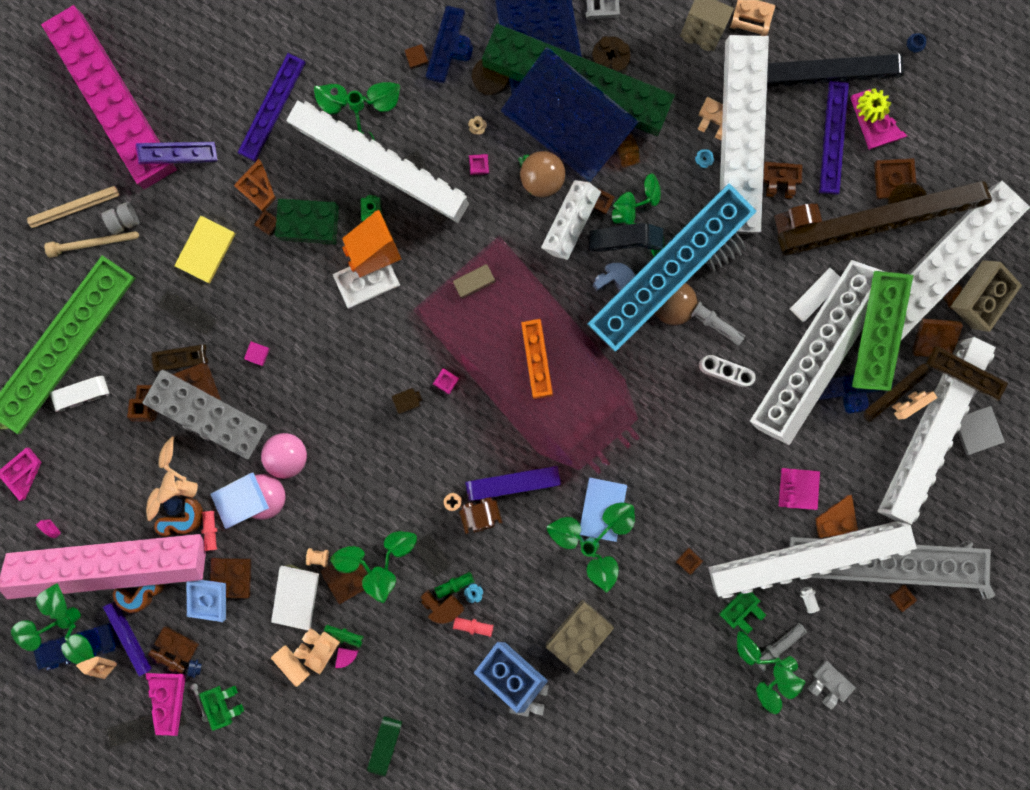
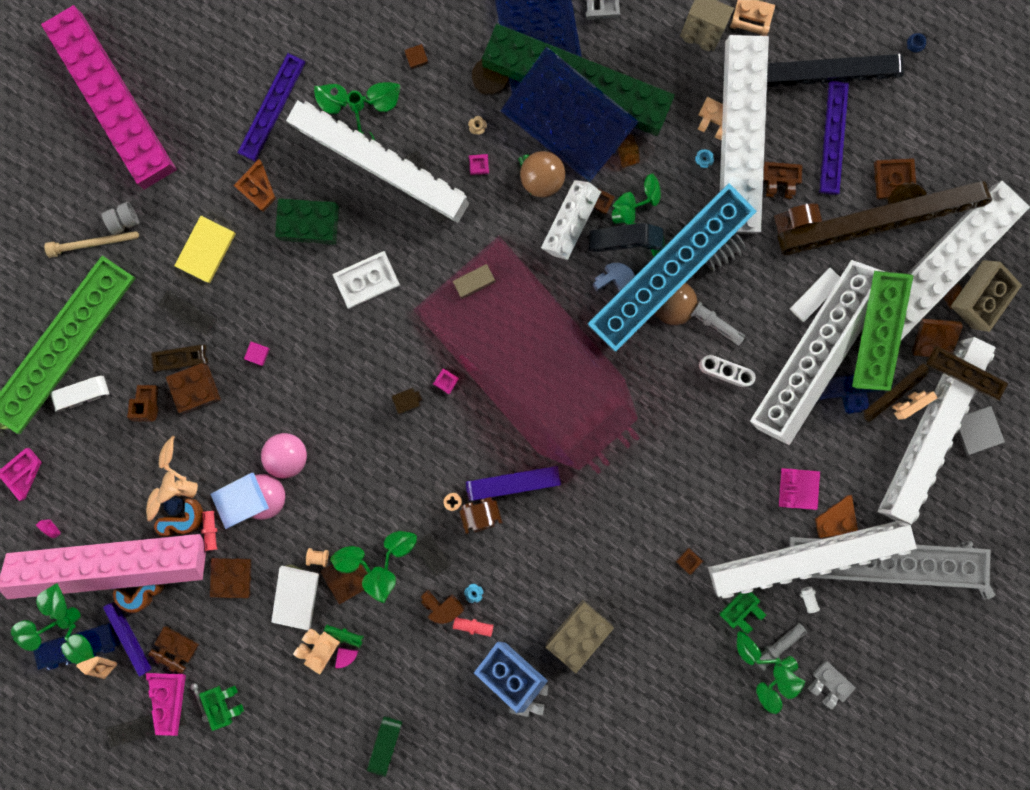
tan axle [27,186,119,228] -> none
dark purple tile [135,142,218,164] -> none
light grey bracket [143,370,267,459] -> none
light blue tile [186,580,226,622] -> none
dark blue plate [187,659,202,679] -> none
reddish brown tile [254,210,276,237] -> none
light nougat slope [271,645,310,687] -> none
orange slope [342,210,401,277] -> none
green brick [361,195,383,222] -> none
clear blue plate [425,6,473,83] -> none
green pin [435,571,475,599] -> none
orange plate [521,319,553,399] -> none
green plant [546,502,635,592] -> none
light blue tile [579,477,627,542] -> none
dark brown brick [591,36,630,74] -> none
dark pink wing [850,89,907,150] -> none
neon yellow gear [856,88,891,123] -> none
reddish brown tile [889,584,917,612] -> none

